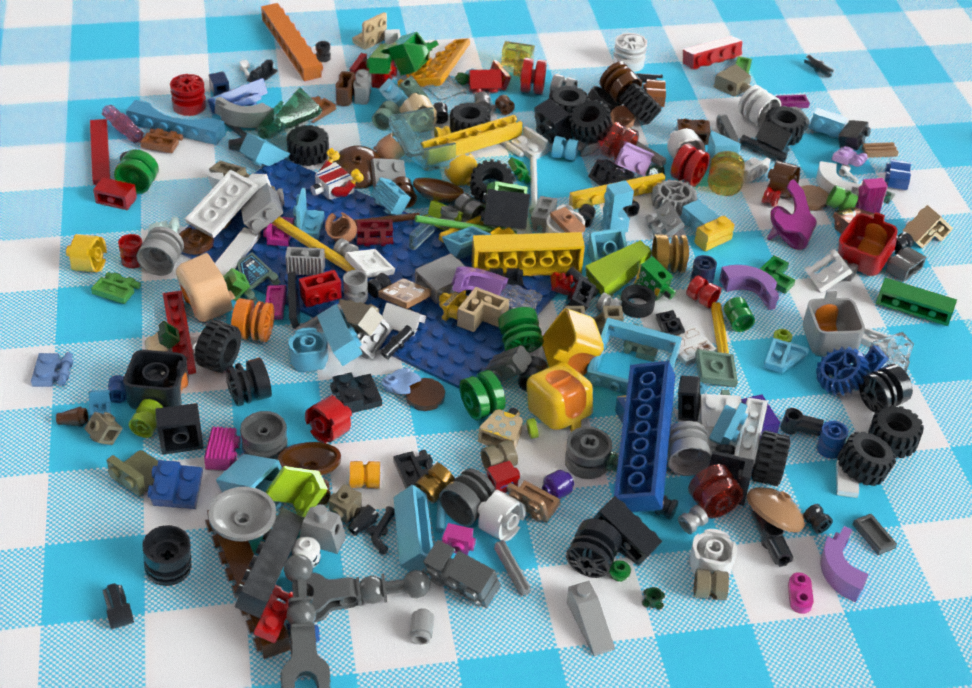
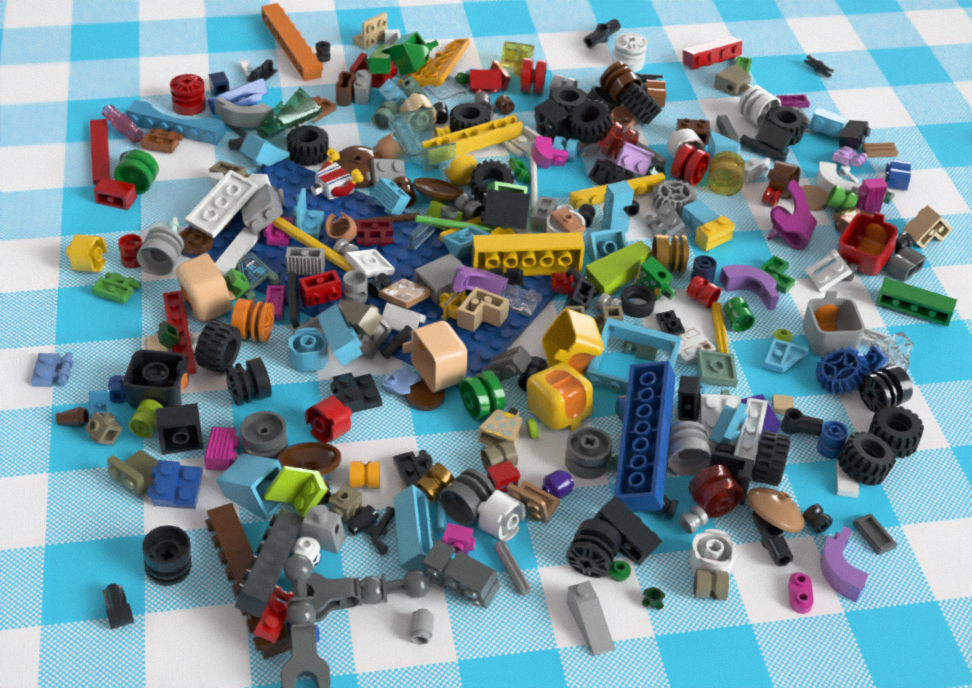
light grey dish [209,487,276,541] -> none
green wheel [498,307,544,353] -> none
none -> light nougat piece [402,321,467,393]
none -> dark pink brick [531,135,568,169]
none -> black piece [584,18,621,49]
none -> tan tile [772,394,794,414]

